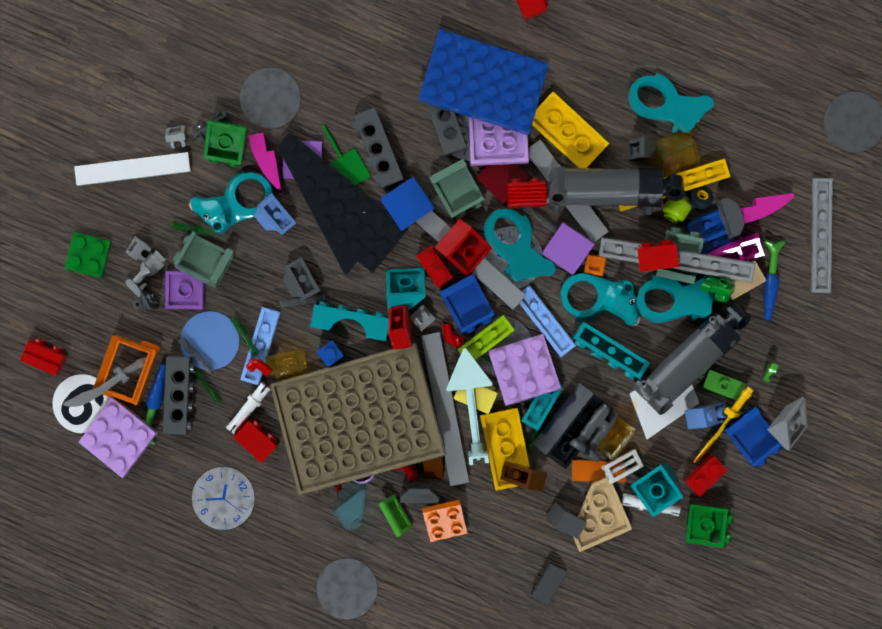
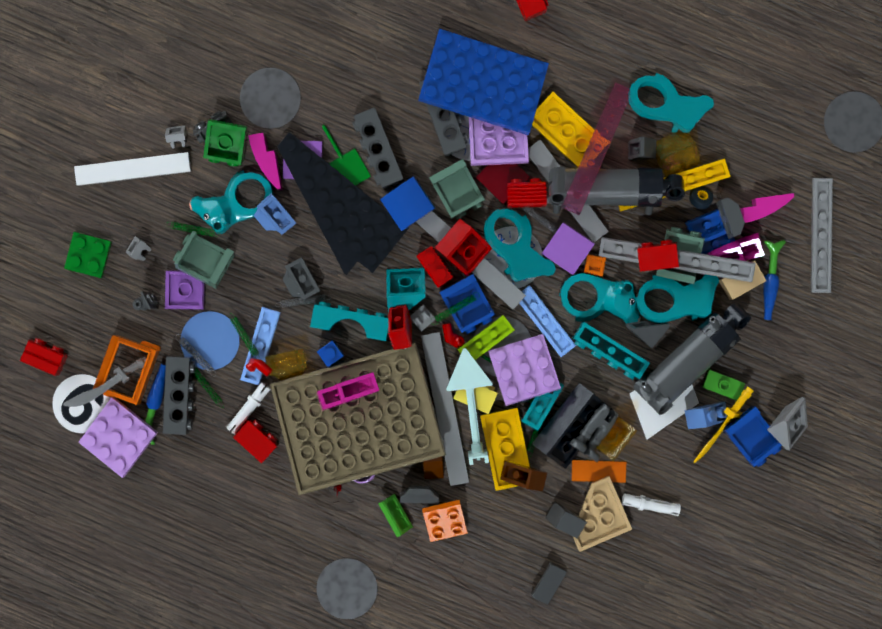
light grey piece [125,250,167,297] -> none
flat silver sticker [192,467,255,530] -> none
clear light blue slope [333,487,367,530] -> none
red arm [394,464,418,481] -> none
white tile [601,449,643,484] -> none
teal slope [631,461,684,517] -> none
lime head [663,196,692,223] -> none
red brick [683,454,728,497] -> none
green plate [686,503,734,548] -> none
green plate [701,275,735,302] -> none
bright green tile [761,362,778,383] -> none
none -> dark pink slope [316,372,379,411]
none -> green piece [431,292,480,325]
none -> clear pink tile [561,82,630,215]
none -> dark grey slope [626,320,669,348]

